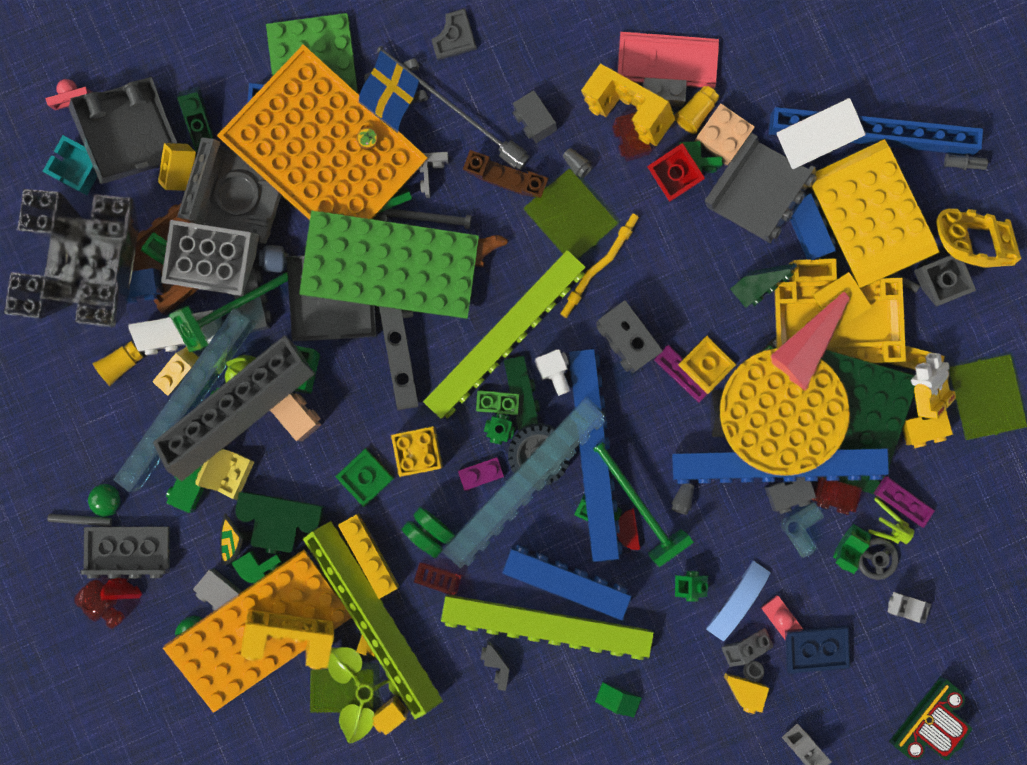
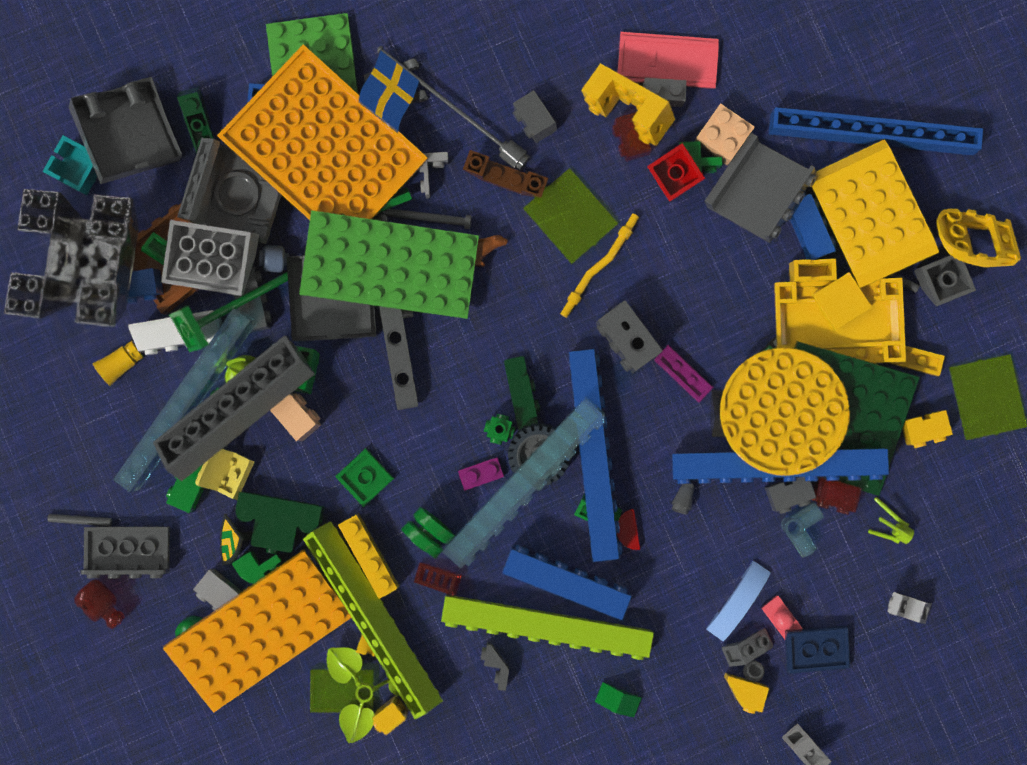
coral tile [45,79,92,110] -> none
green hair [88,484,121,517] -> none
red tile [100,578,142,600] -> none
yellow brick [153,347,202,396] -> none
yellow brick [158,143,196,191] -> none
yellow plate [241,609,334,670] -> none
tile [357,127,378,150] -> none
yellow brick [391,427,443,477] -> none
lime brick [423,250,585,419] -> none
dark grey tile [431,9,477,61] -> none
bright green slope [476,390,519,415] -> none
white brick [535,349,570,396] -> none
dark grey cone [563,148,593,178] -> none
green tile [593,441,694,567] -> none
yellow plant [674,86,719,134] -> none
green brick [675,571,708,602] -> none
yellow tile [678,336,736,394] -> none
dark green slope [730,263,798,308] -> none
coral wedge [771,292,850,391] -> none
white sticker [777,98,865,169] -> none
green brick [833,524,871,574] -> none
dark grey piece [859,538,899,580] -> none
magenta tile [874,476,935,528] -> none
brick [888,676,972,761] -> none
hips [911,353,956,419] -> none
dark grey axle [944,153,988,170] -> none

